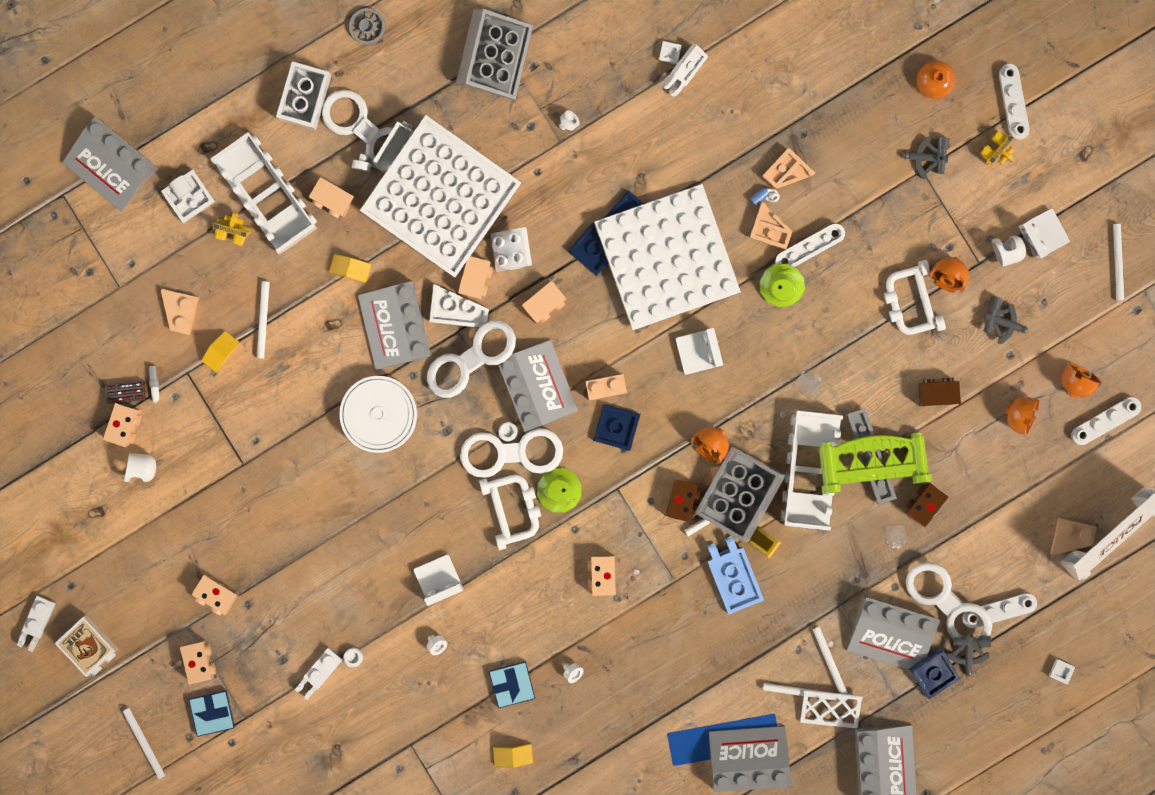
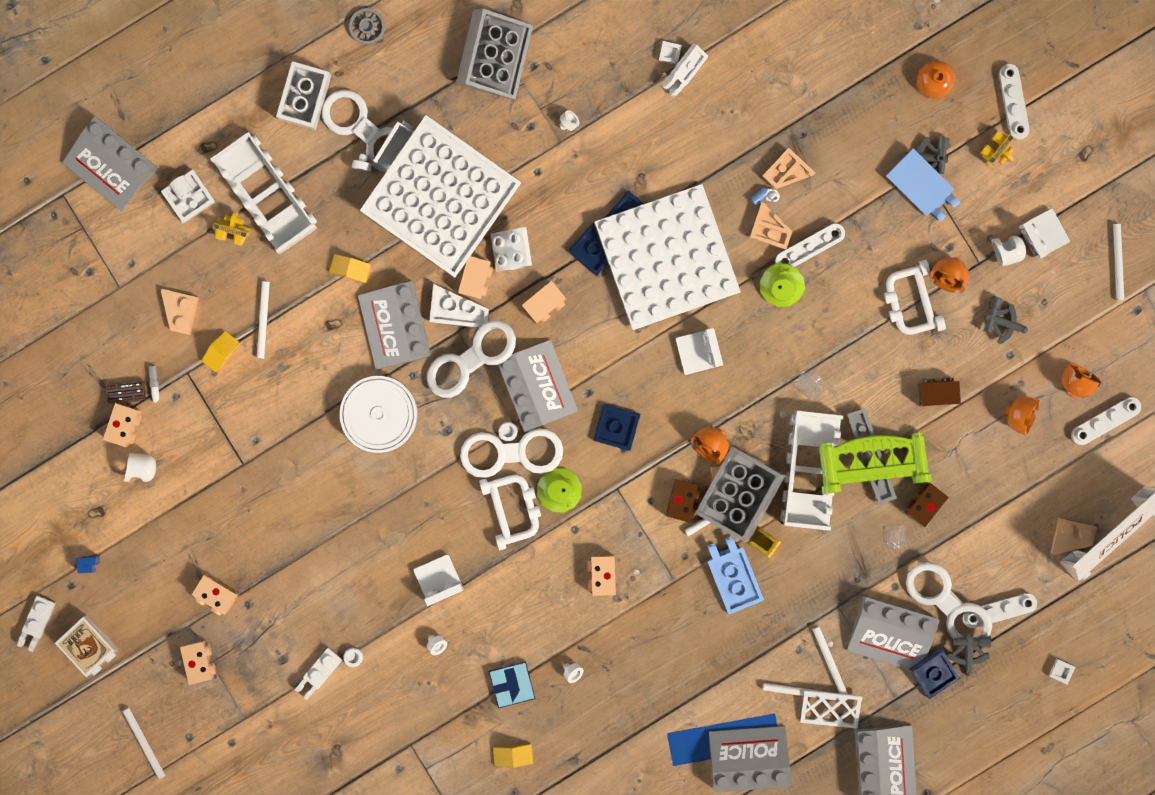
tile [188,690,235,737] -> none
light nougat brick [309,177,355,219] -> none
light nougat brick [585,374,627,400] -> none
none -> blue piece [76,556,100,573]
none -> light blue tile [886,148,960,222]

